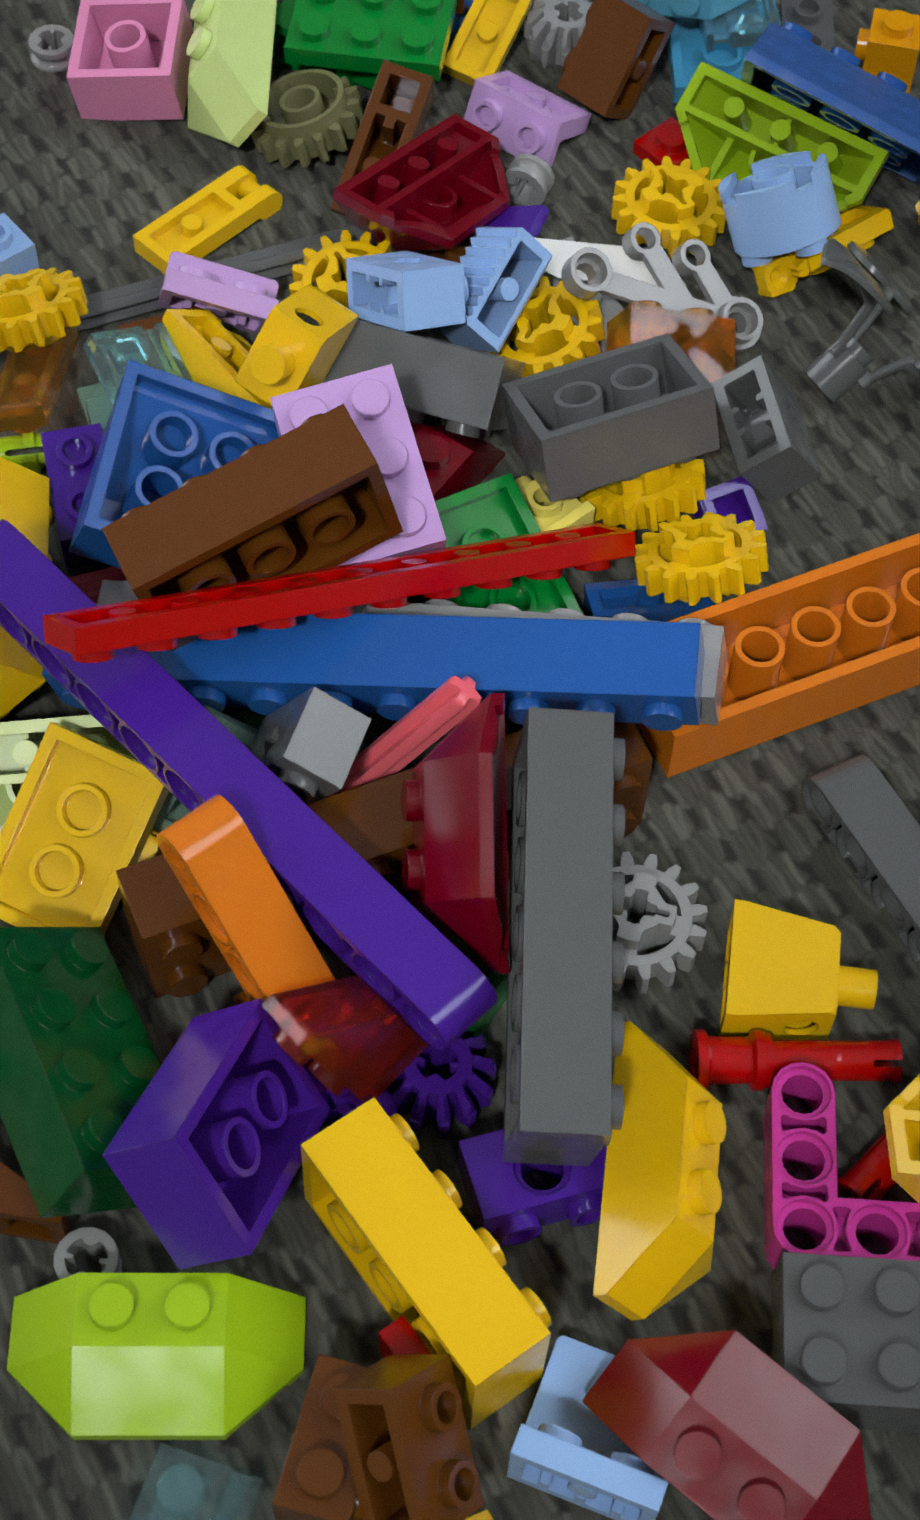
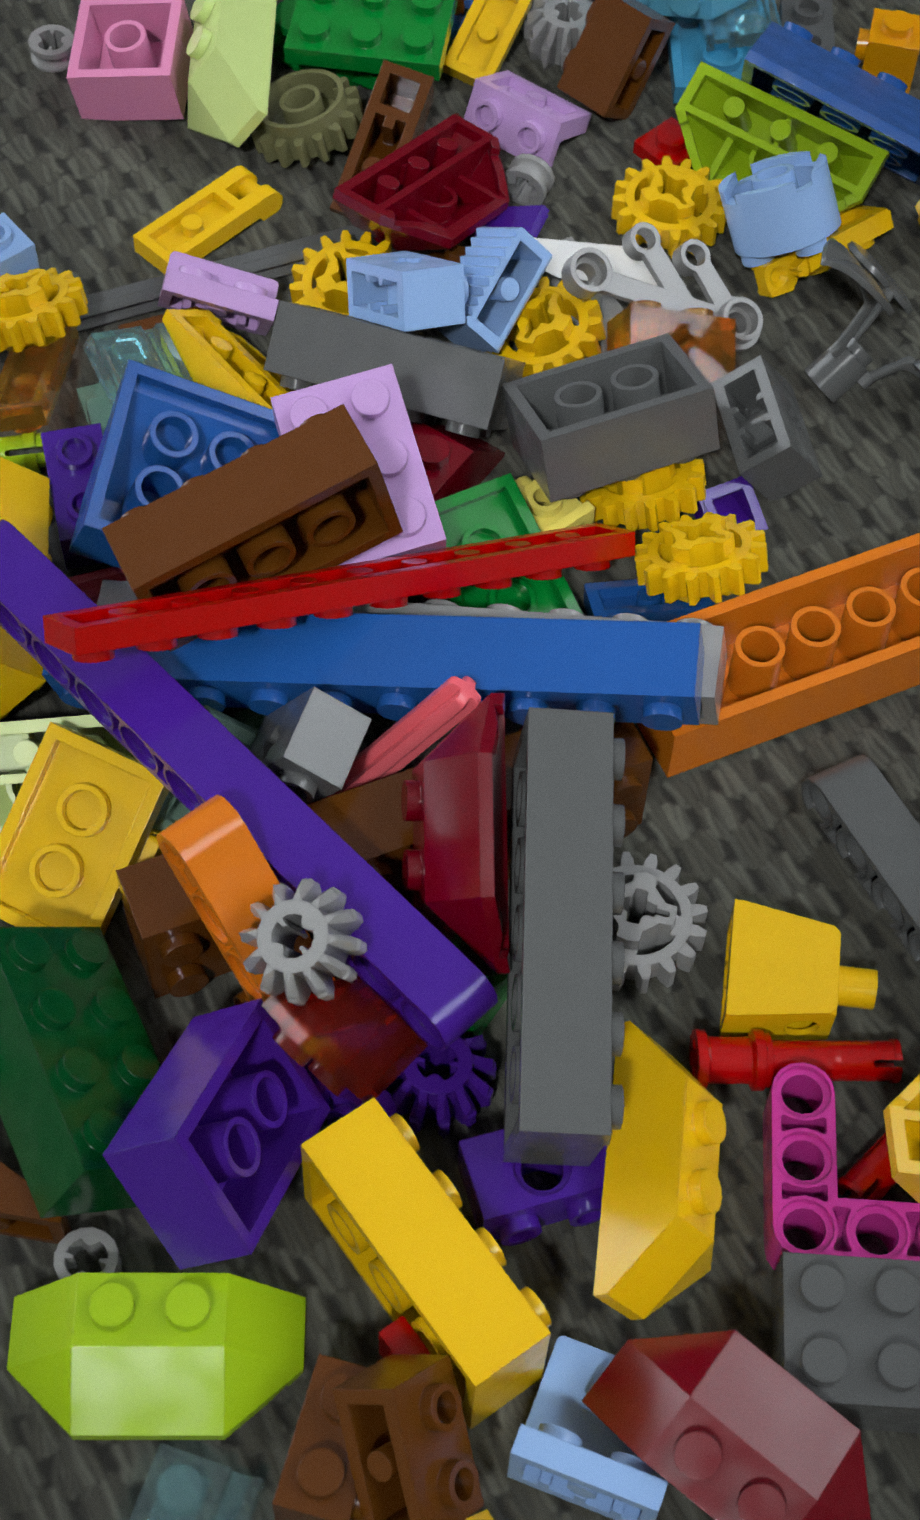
yellow torso [235,284,359,406] -> none
none -> light grey gear [239,878,368,1006]

